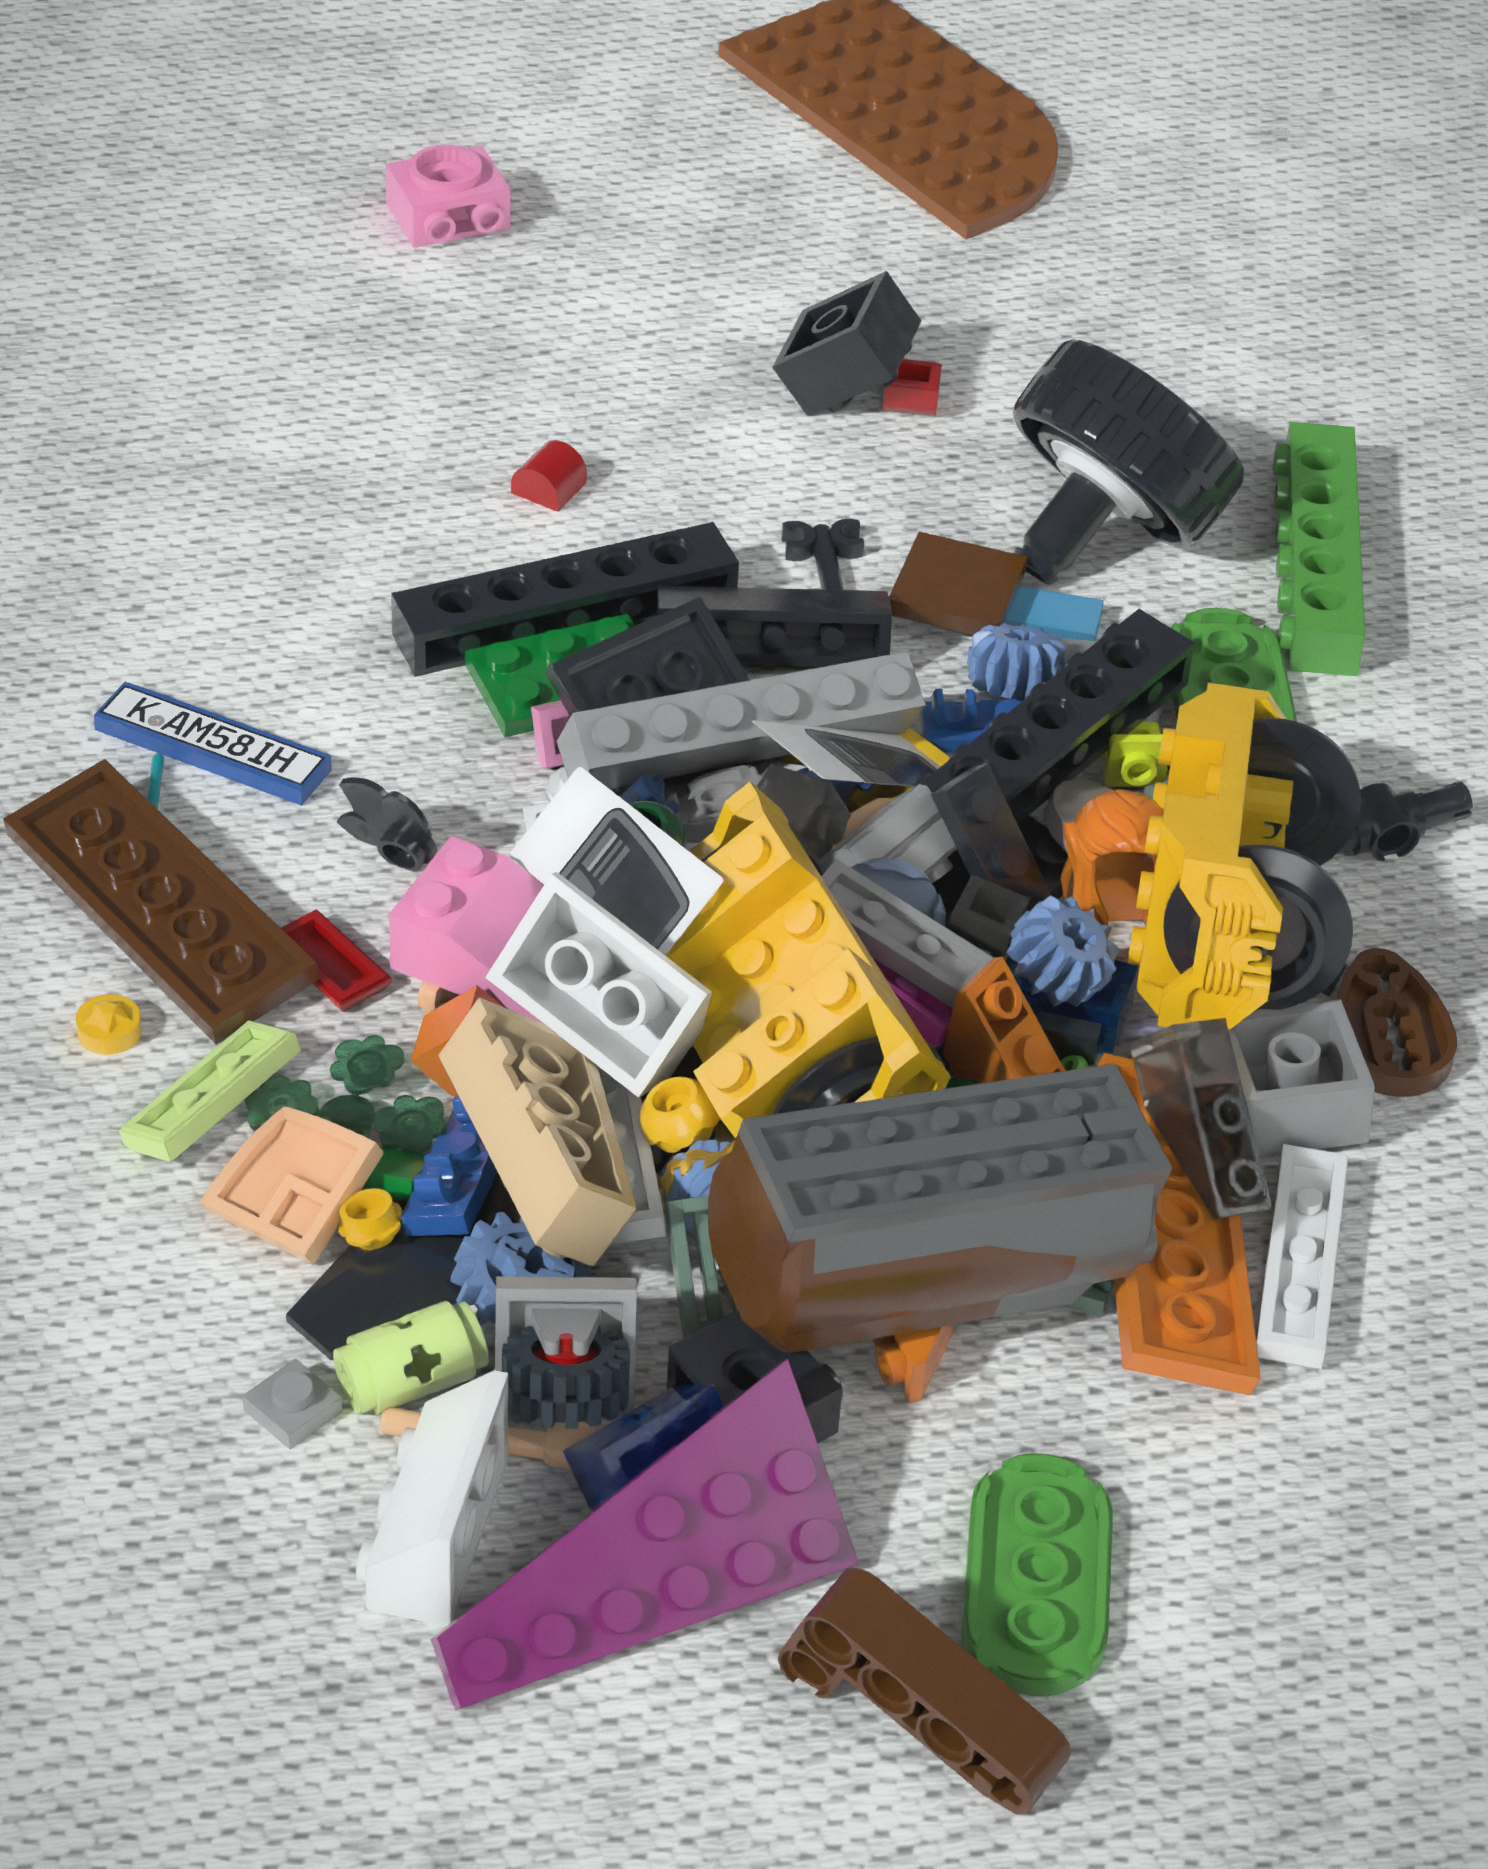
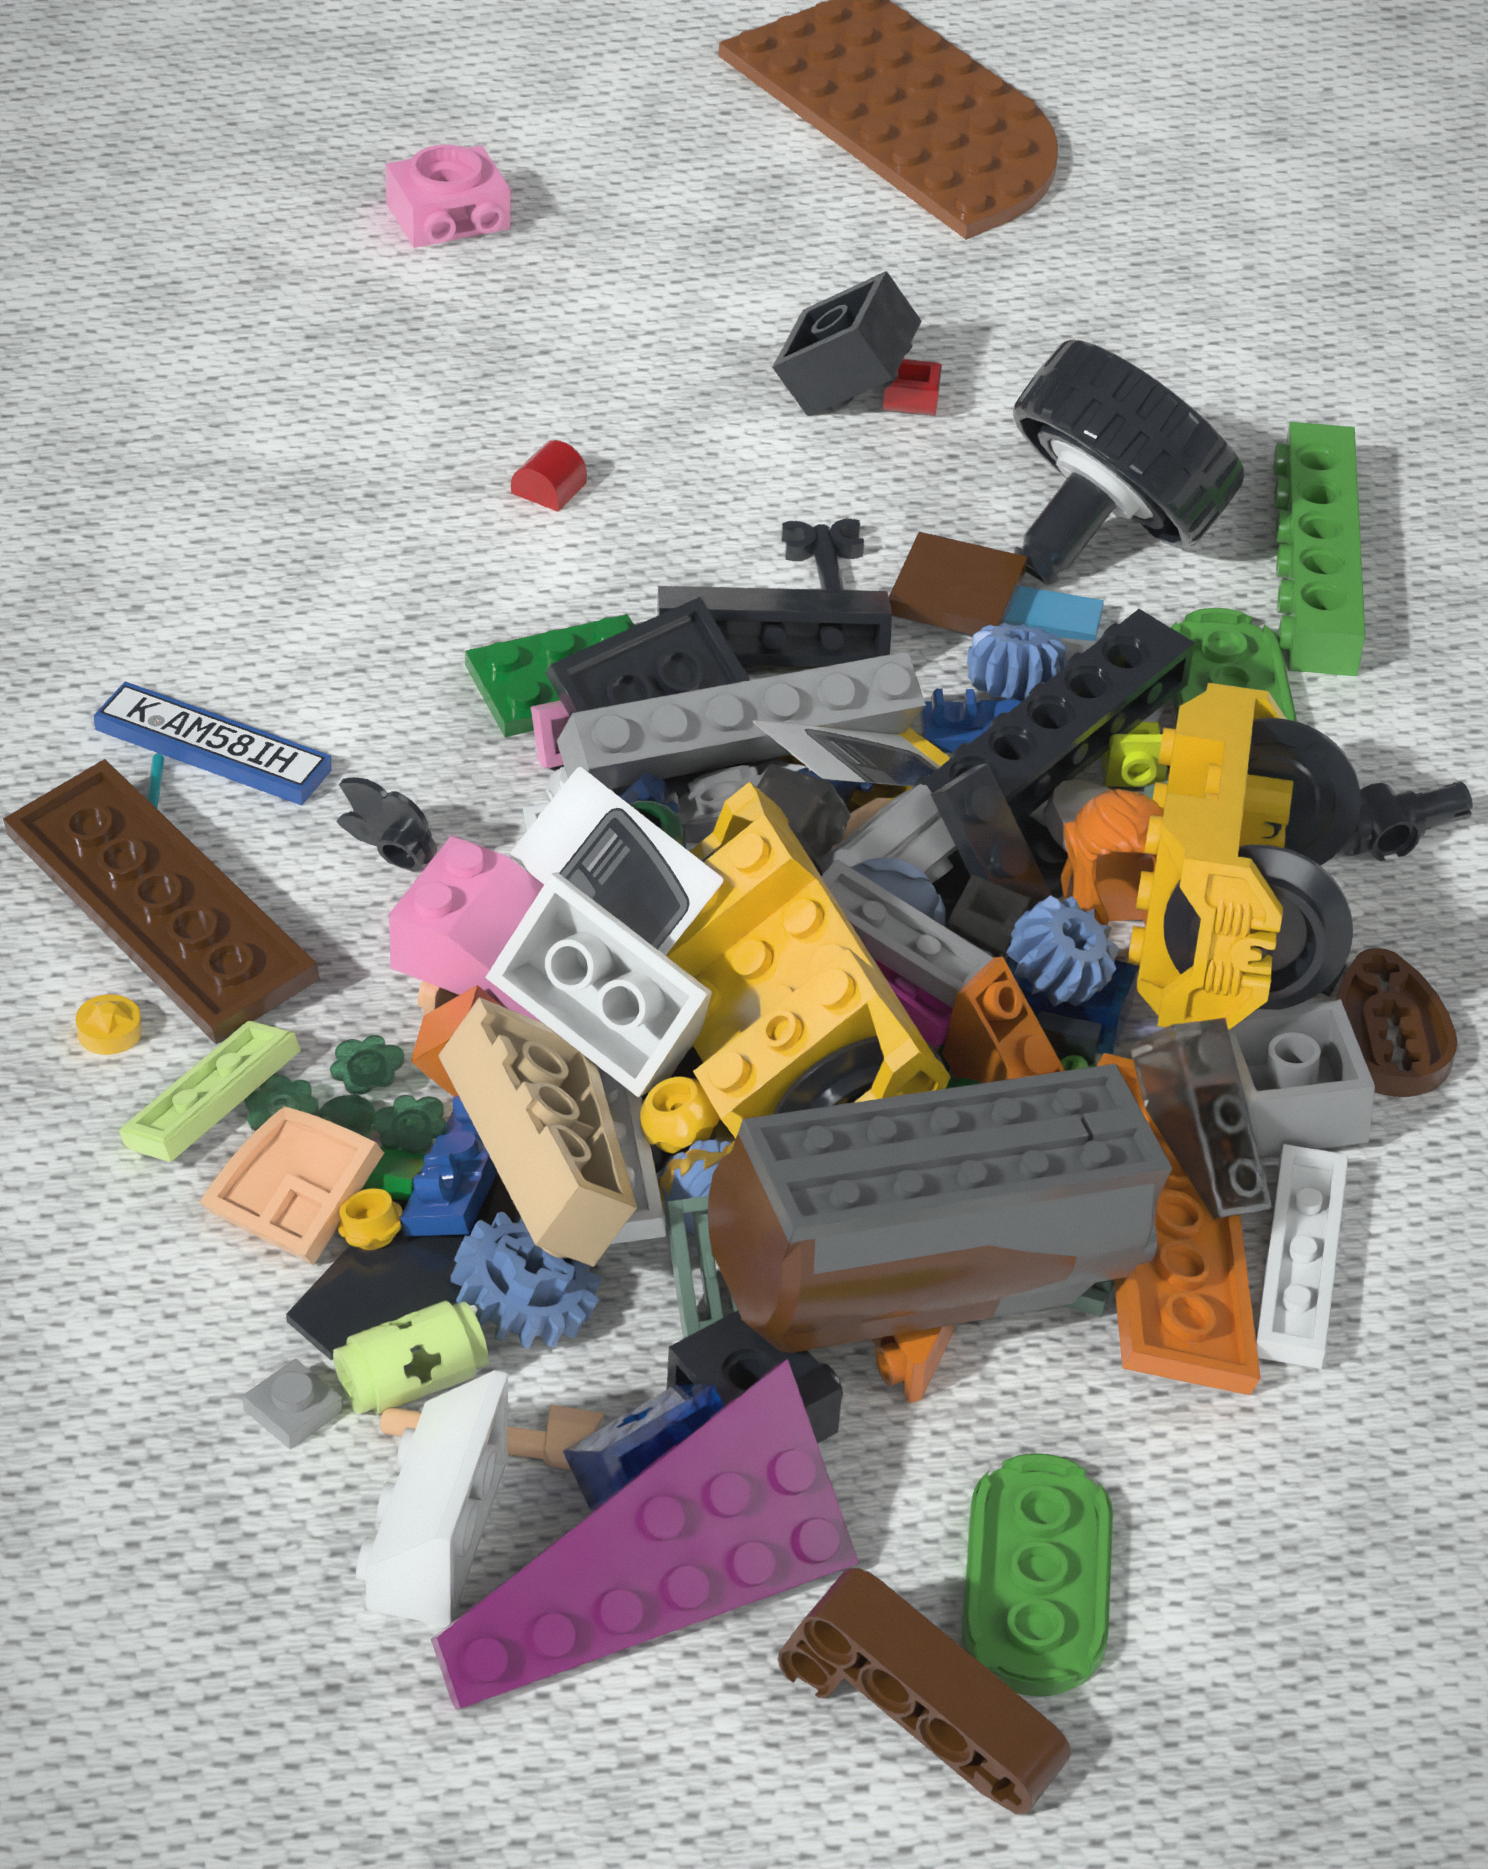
red tile [281,909,392,1012] -> none
black brick [391,522,739,677] -> none
plate [495,1276,637,1429] -> none

